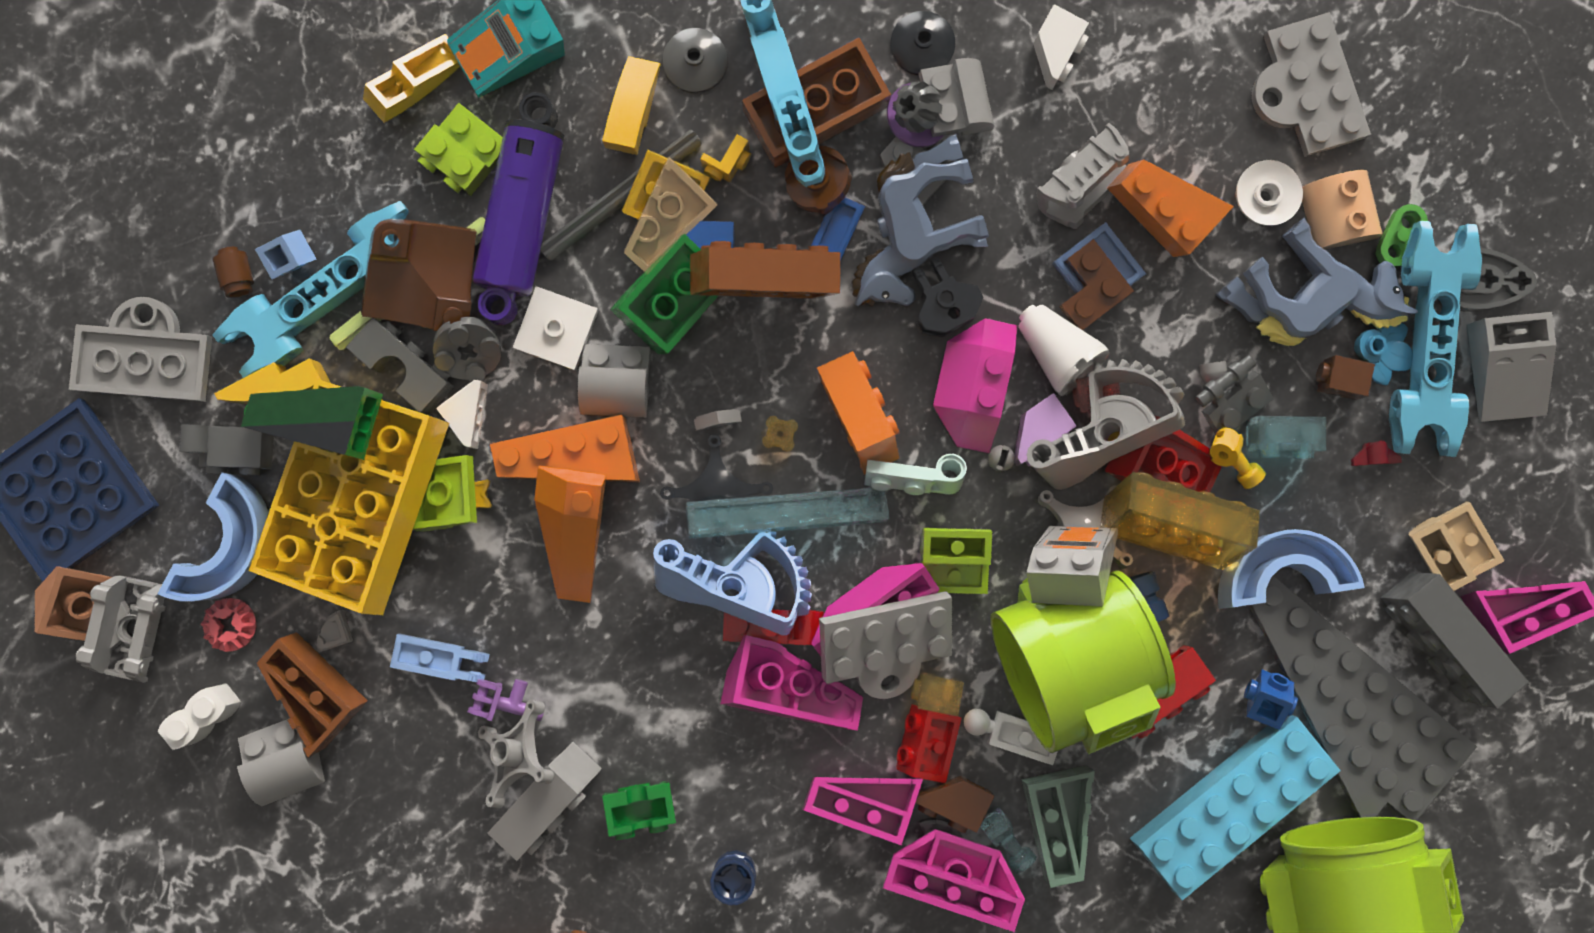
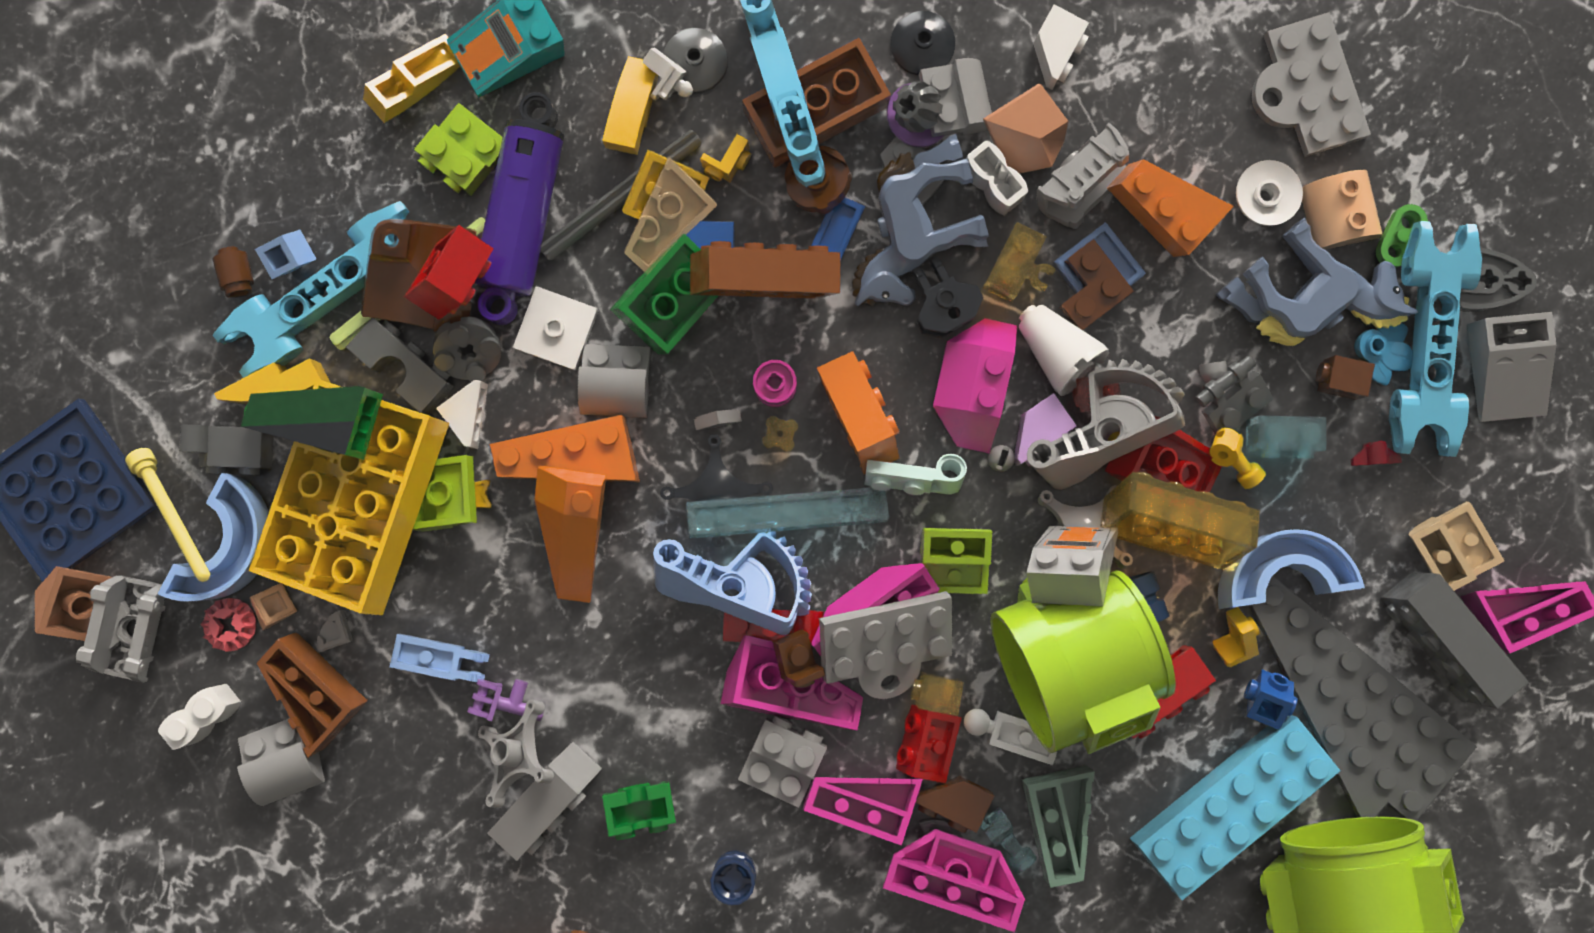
light grey plate [68,297,212,402] -> none
none -> light yellow piece [125,448,210,582]
none -> light nougat slope [250,583,297,631]
none -> red brick [404,225,494,320]
none -> white piece [642,48,693,101]
none -> light grey plate [738,715,827,808]
none -> dark pink wheel [753,360,797,408]
none -> reddish brown bracket [772,629,825,688]
none -> white brick [966,141,1028,216]
none -> clear yellow brick [982,222,1055,302]
none -> nougat slope [983,84,1068,173]
none -> yellow bracket [1213,607,1260,667]

